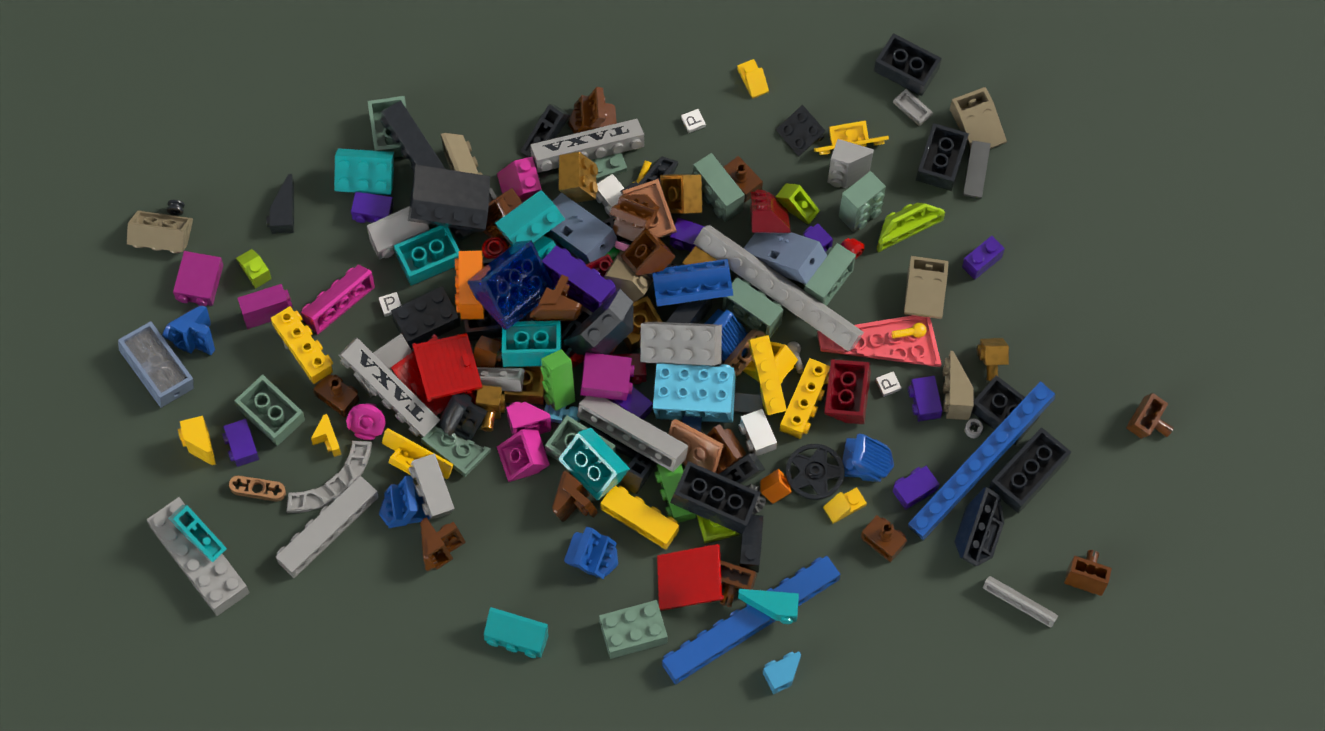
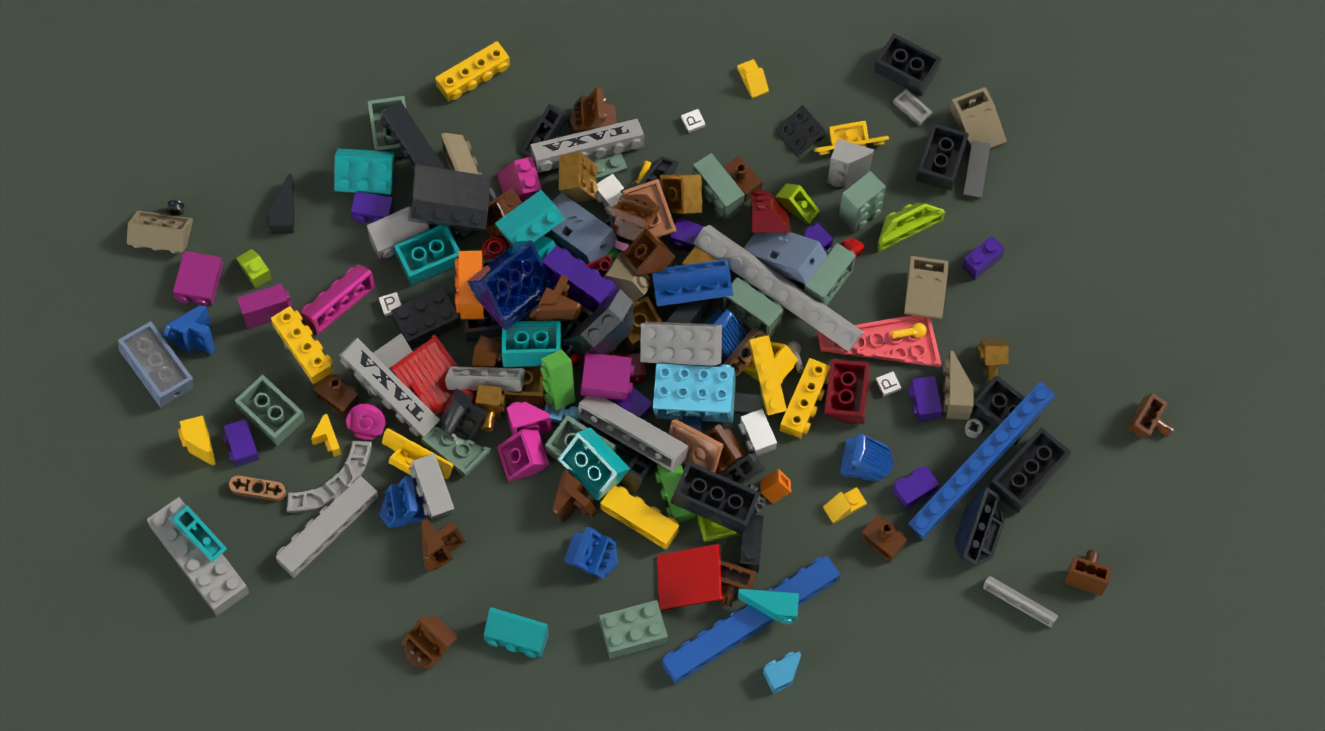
red piece [412,333,483,402] -> none
black wheel [786,444,844,500] -> none
none -> reddish brown piece [401,615,457,671]
none -> yellow brick [435,41,510,102]

